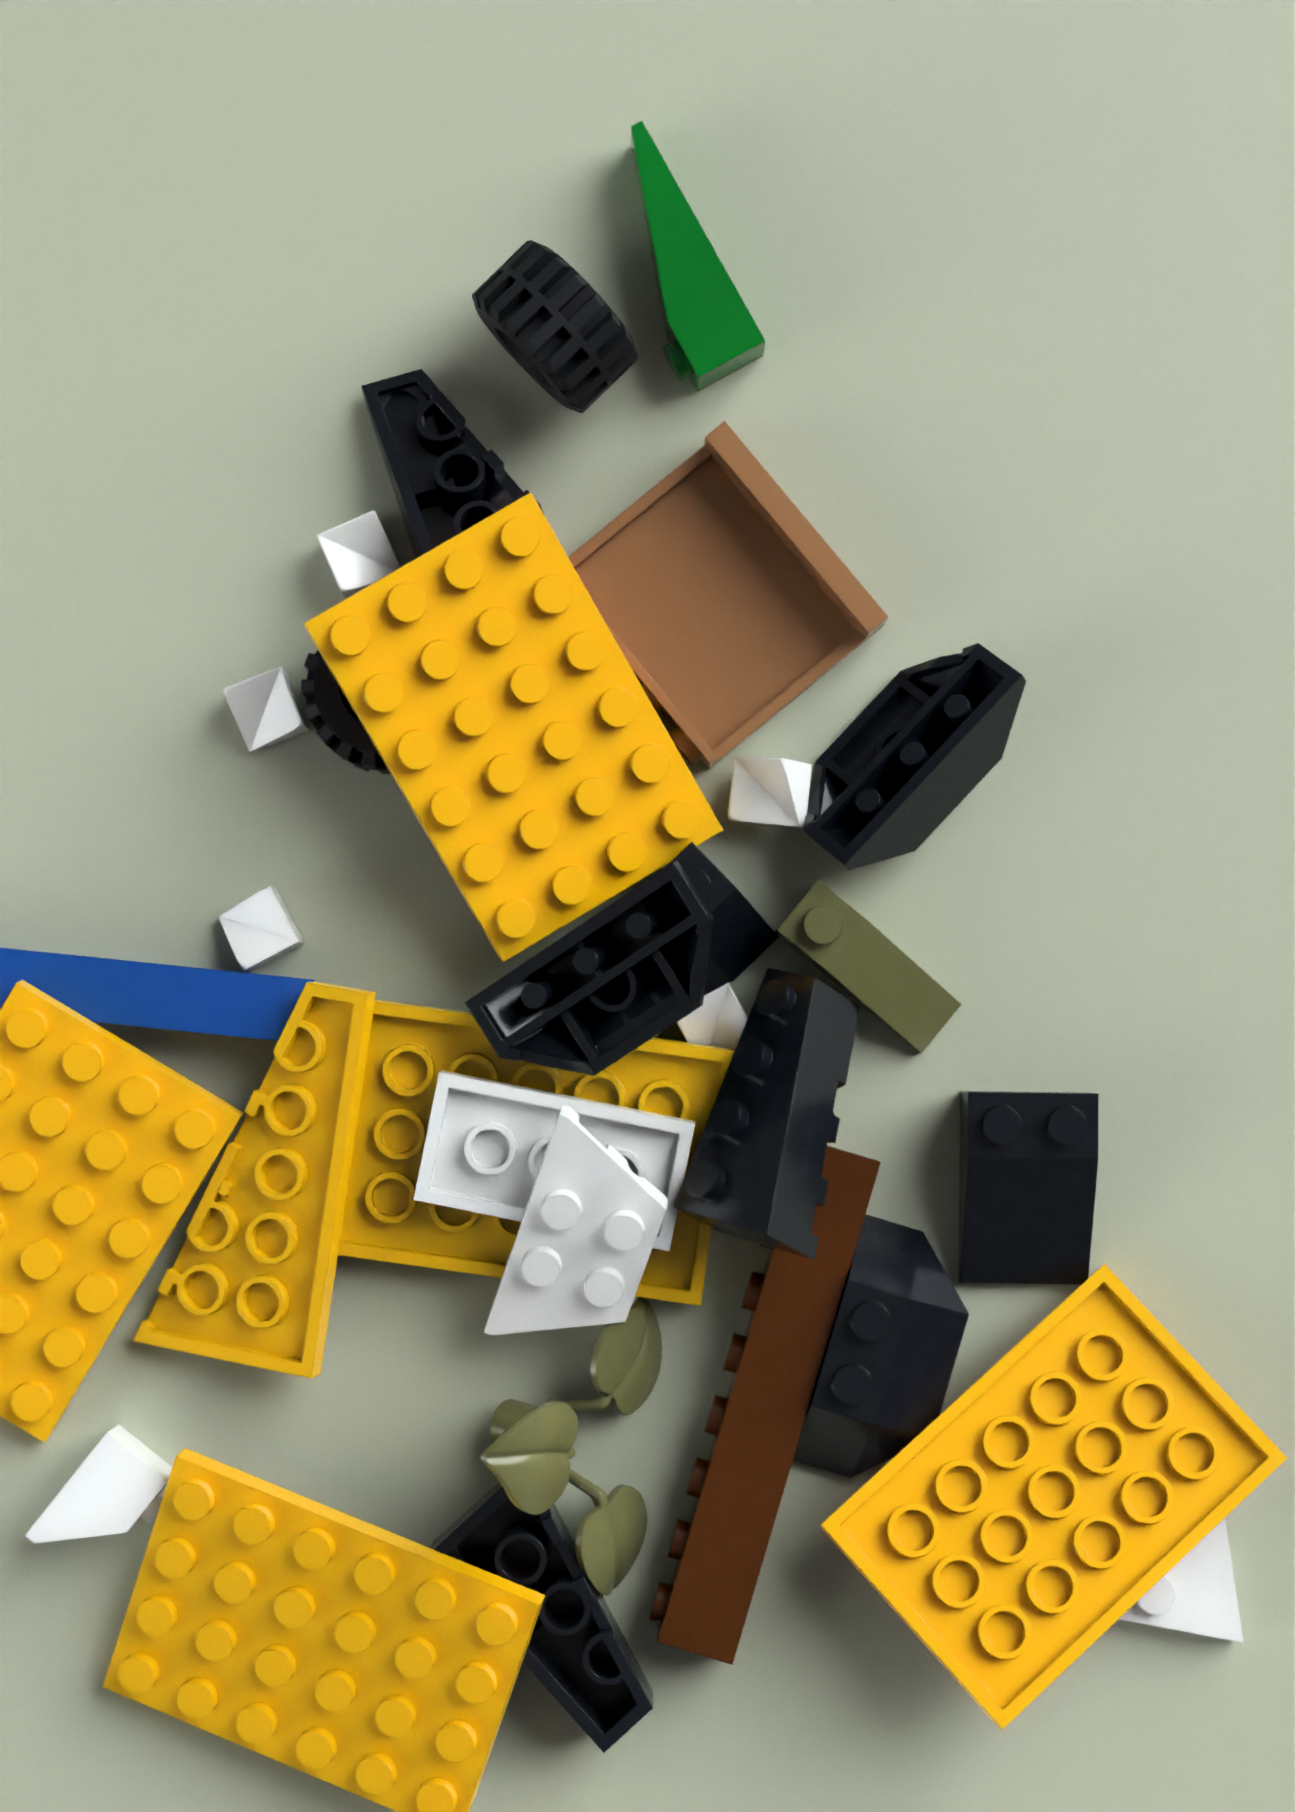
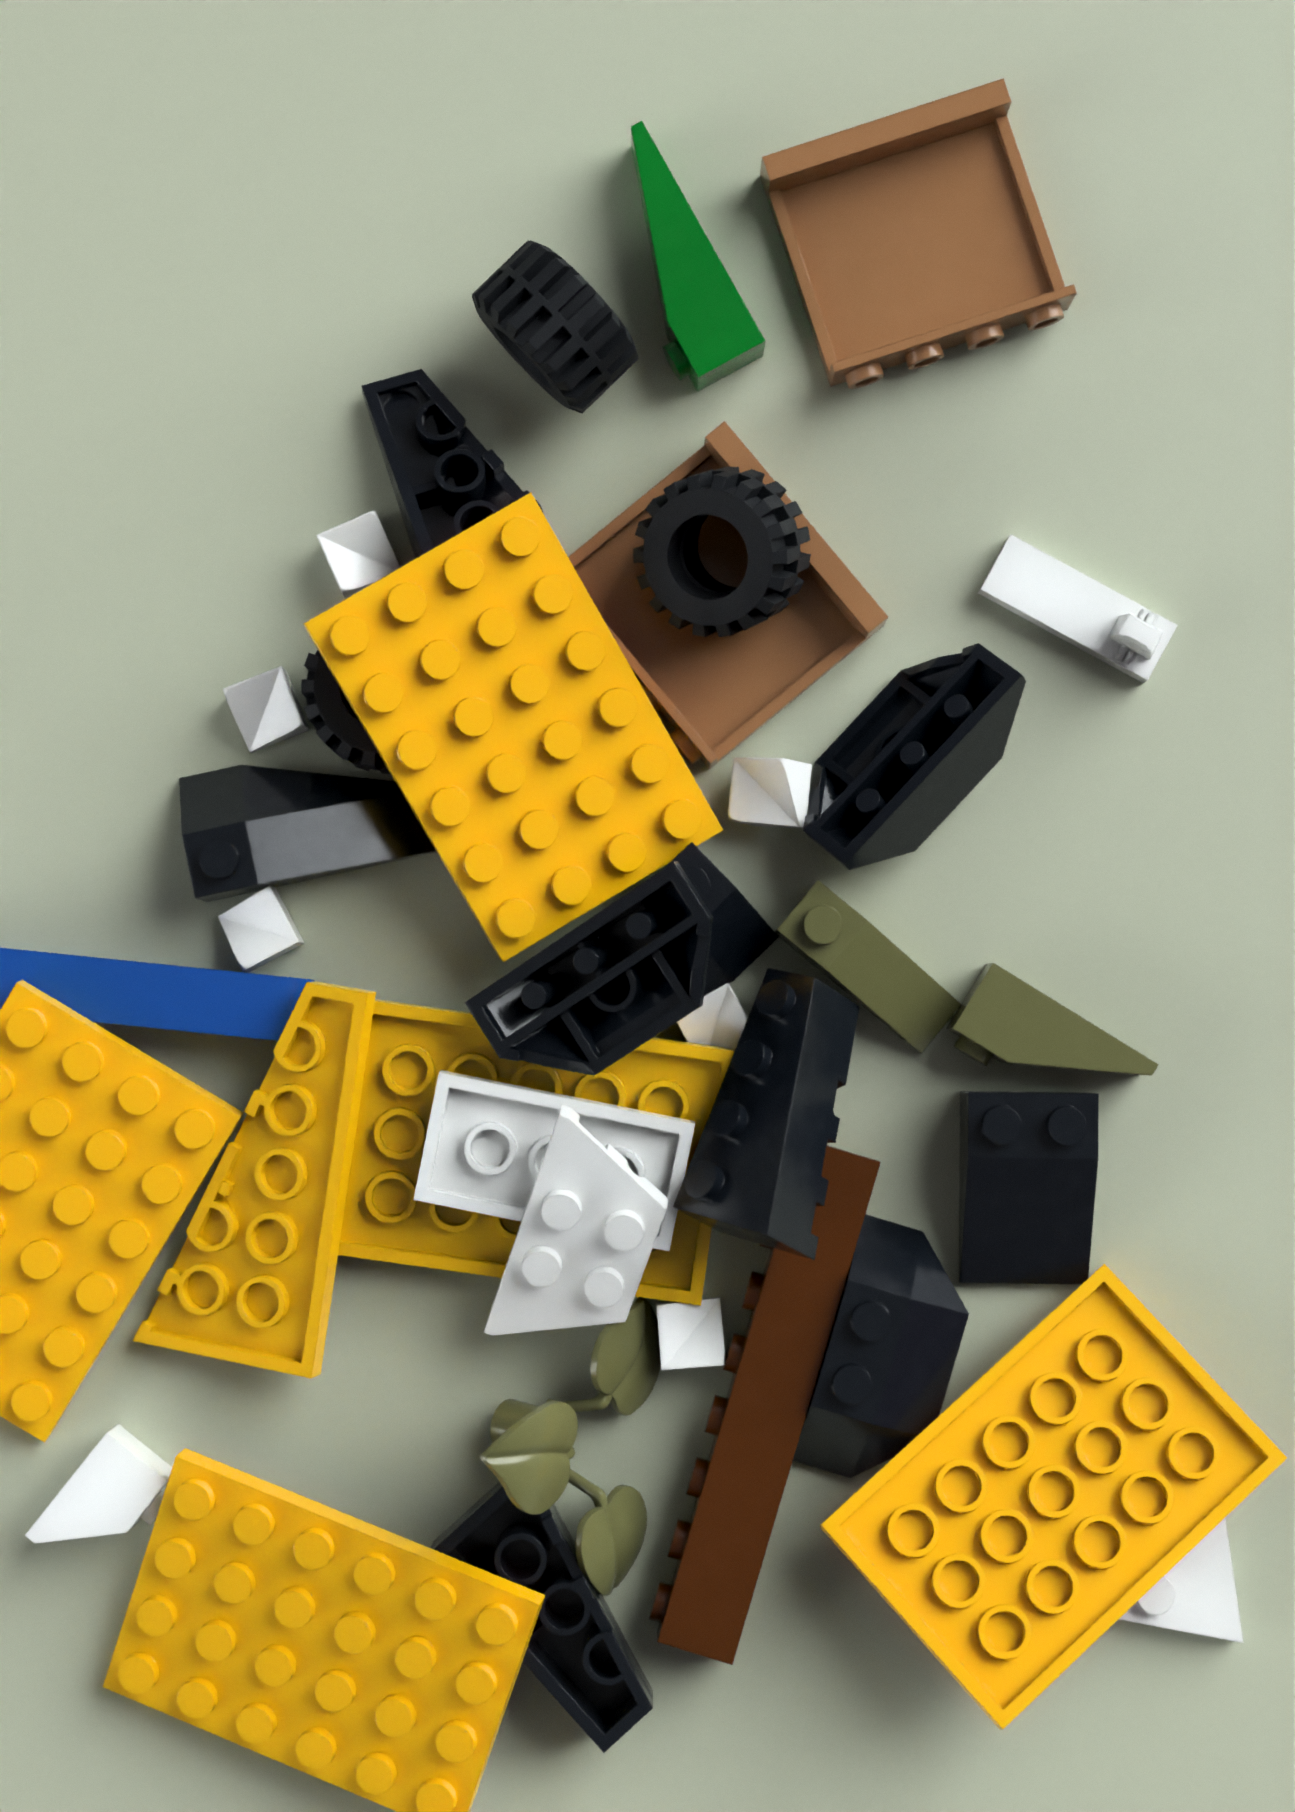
none -> black wedge [179,765,437,902]
none -> black tyre [633,467,811,637]
none -> white slope [656,1297,726,1370]
none -> medium nougat panel [760,78,1077,389]
none -> olive slope [946,963,1159,1076]
none -> white hinge [978,534,1178,683]

